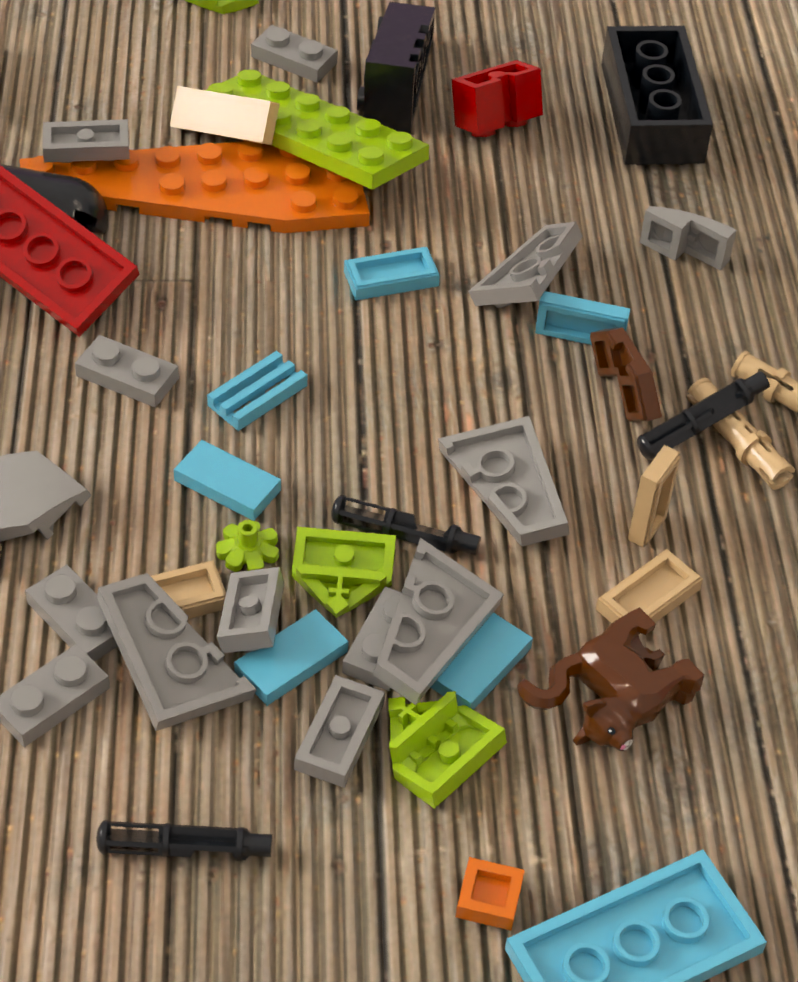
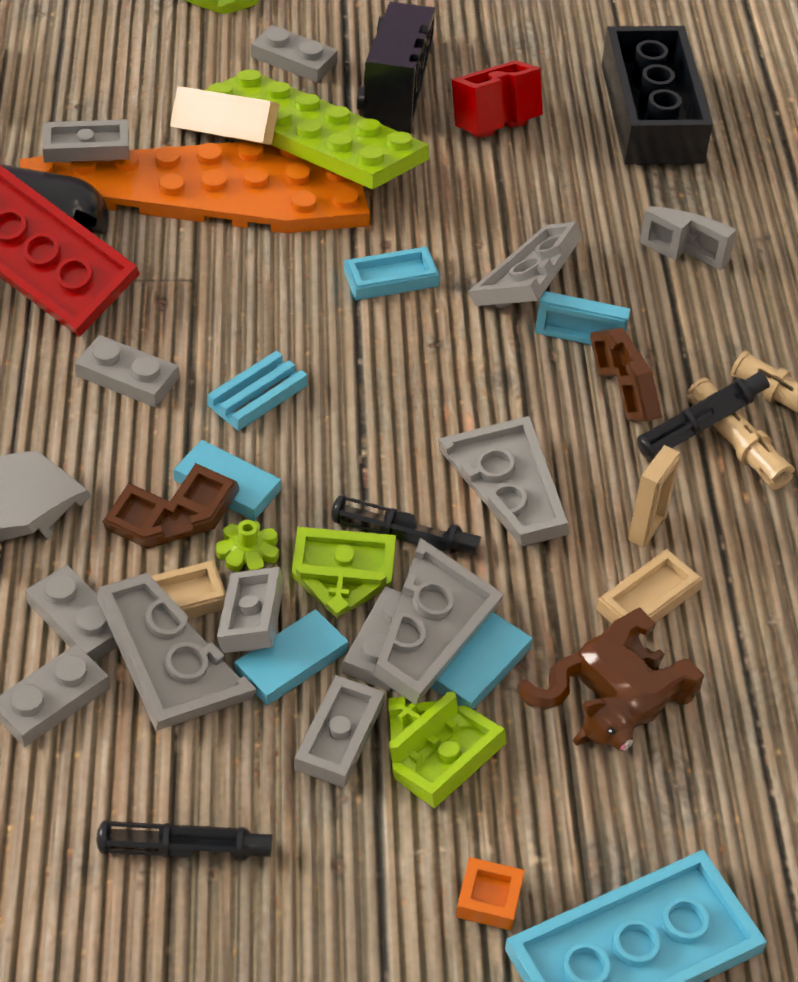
none -> reddish brown tile [102,463,240,549]

